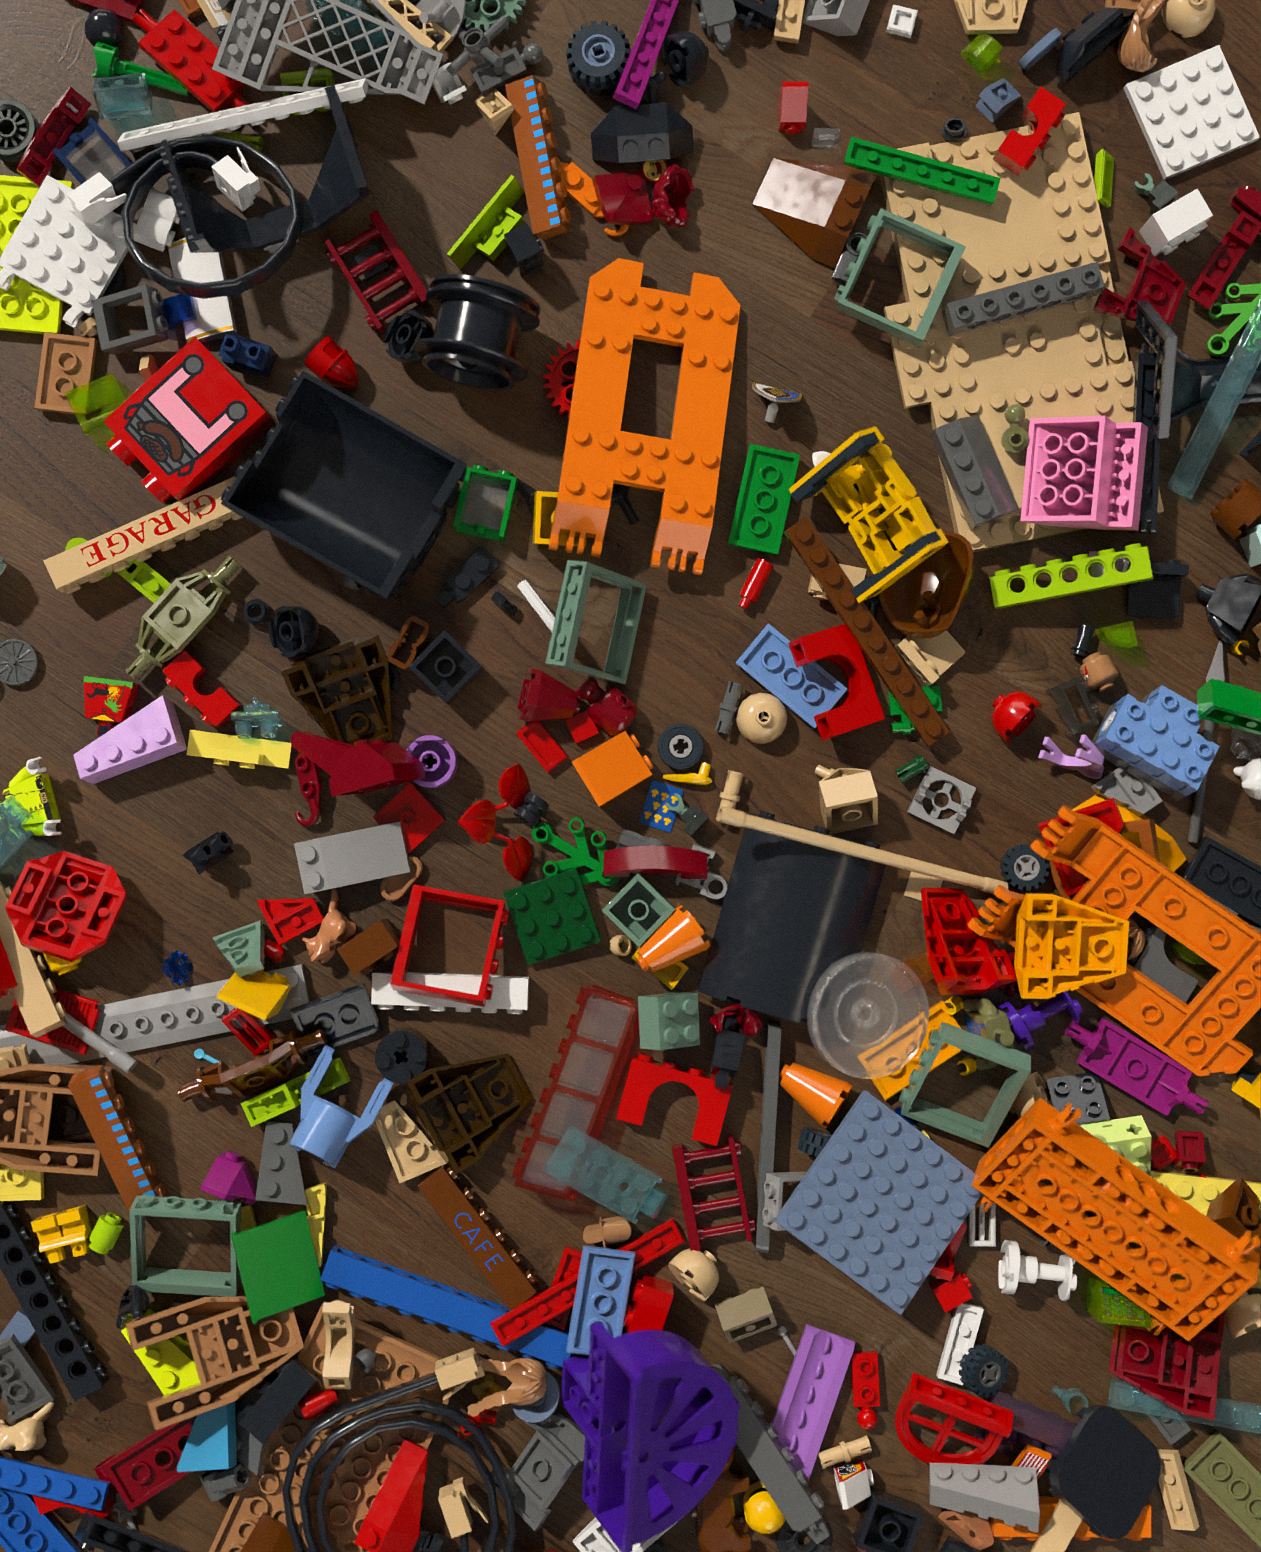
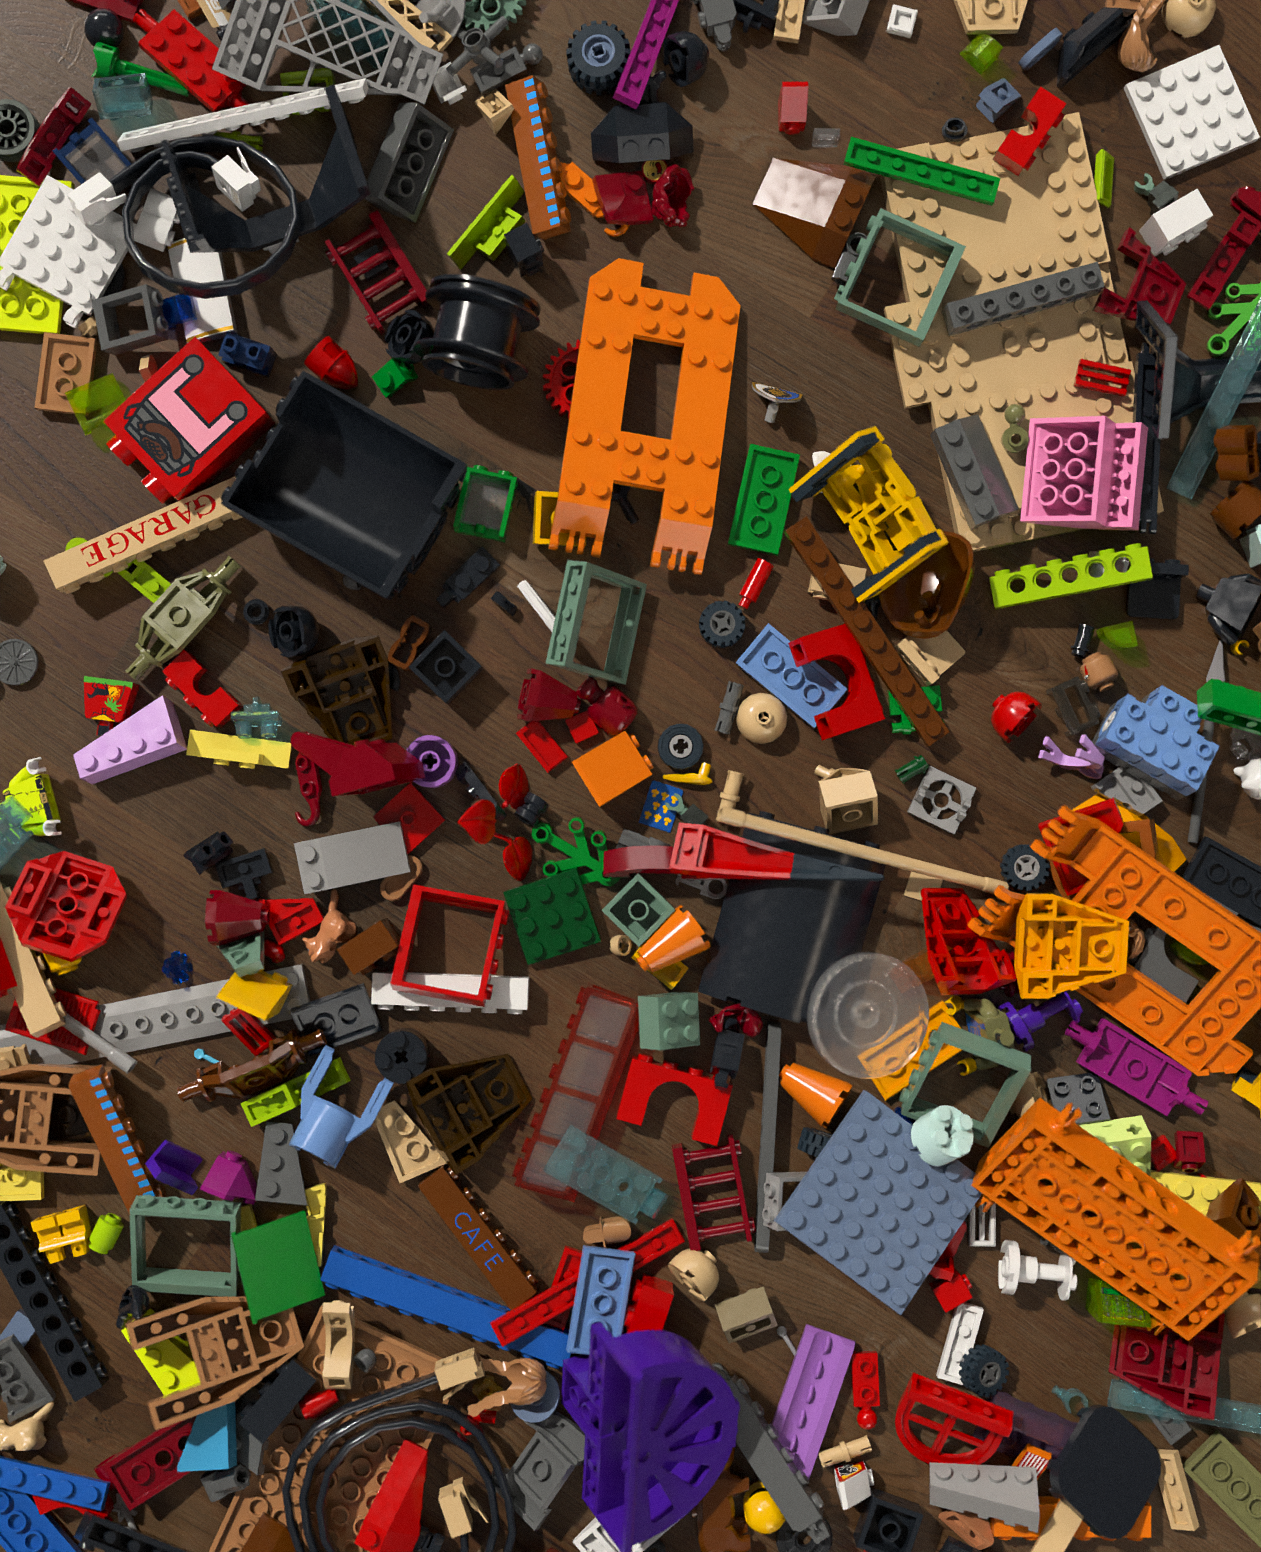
none -> dark purple panel [145,1140,203,1195]
none -> dark red cone [205,890,270,946]
none -> black hinge [215,848,274,900]
none -> dark grey slope [364,103,454,223]
none -> green bracket [372,358,418,398]
none -> black hinge [455,761,507,821]
none -> red plate [669,822,884,881]
none -> black wheel [699,600,745,648]
none -> light aqua brick [911,1105,973,1166]
none -> red tile [1073,359,1131,397]
none -> reddish brown brick [1214,425,1259,481]

